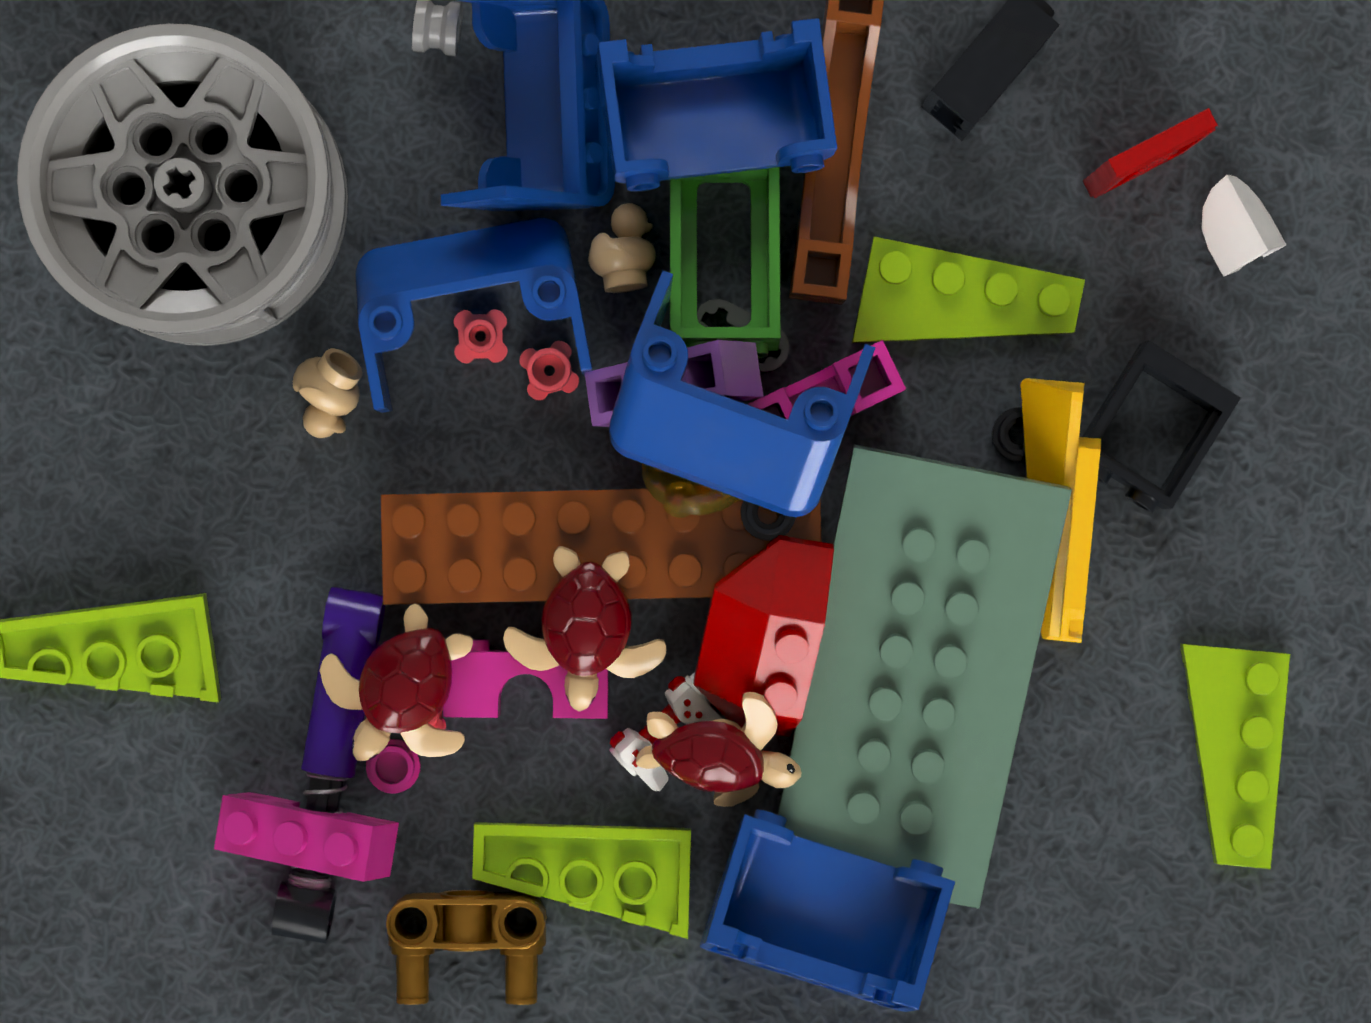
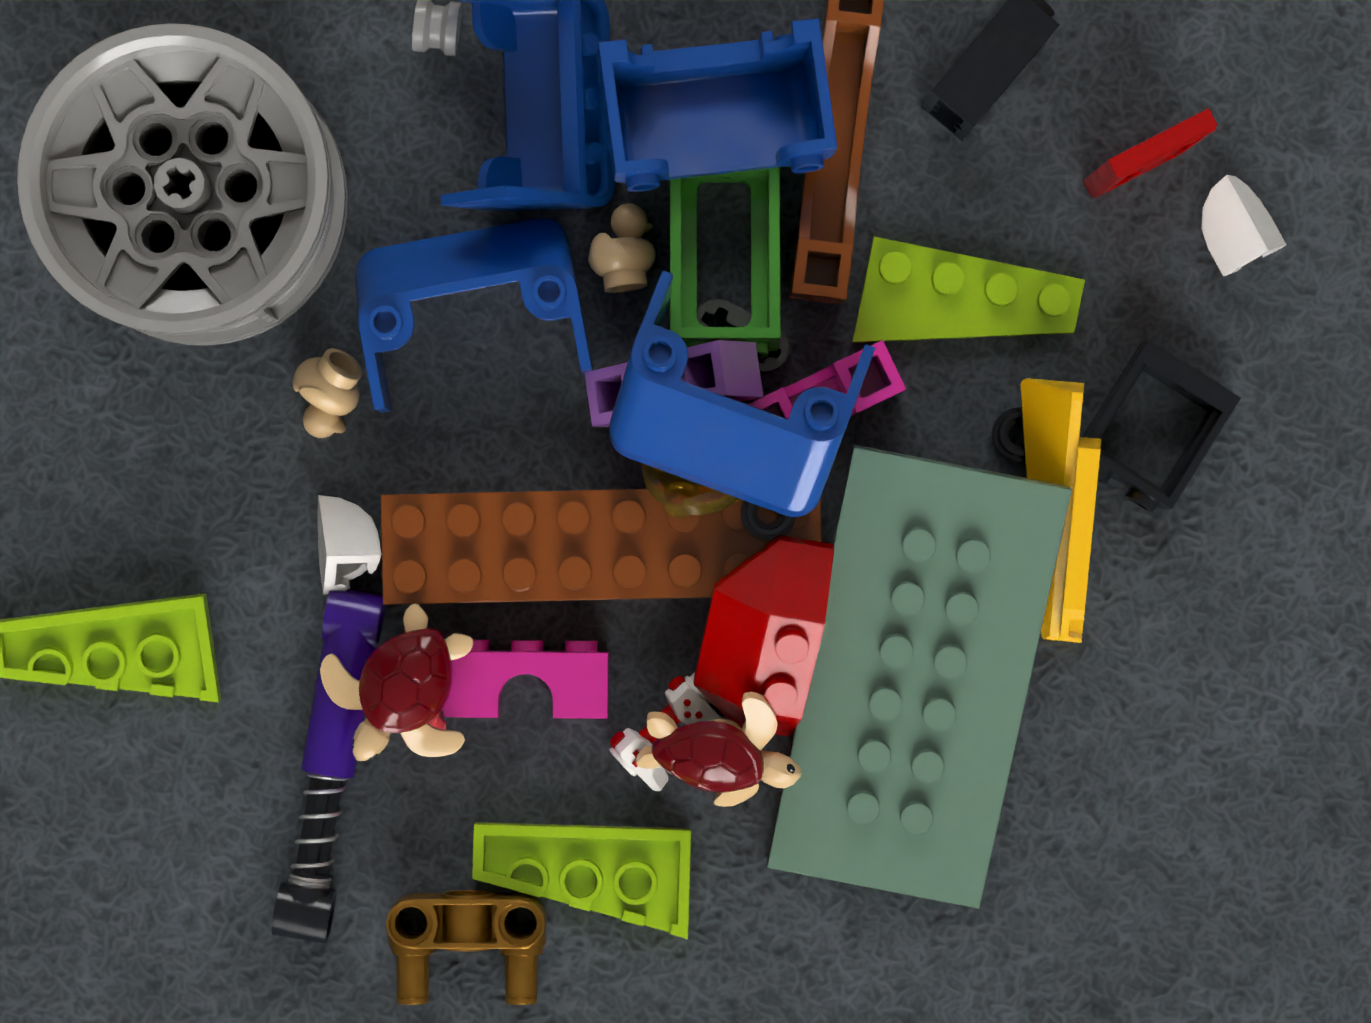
dark pink arch [214,792,399,882] -> none
dark pink plate [366,739,421,794] -> none
coral plate [453,309,508,364] -> none
dark red animal [503,546,666,712] -> none
coral plate [519,341,579,401] -> none
blue windscreen [699,809,955,1012] -> none
lime wing [1180,644,1290,869] -> none
none -> white brick [317,495,382,595]

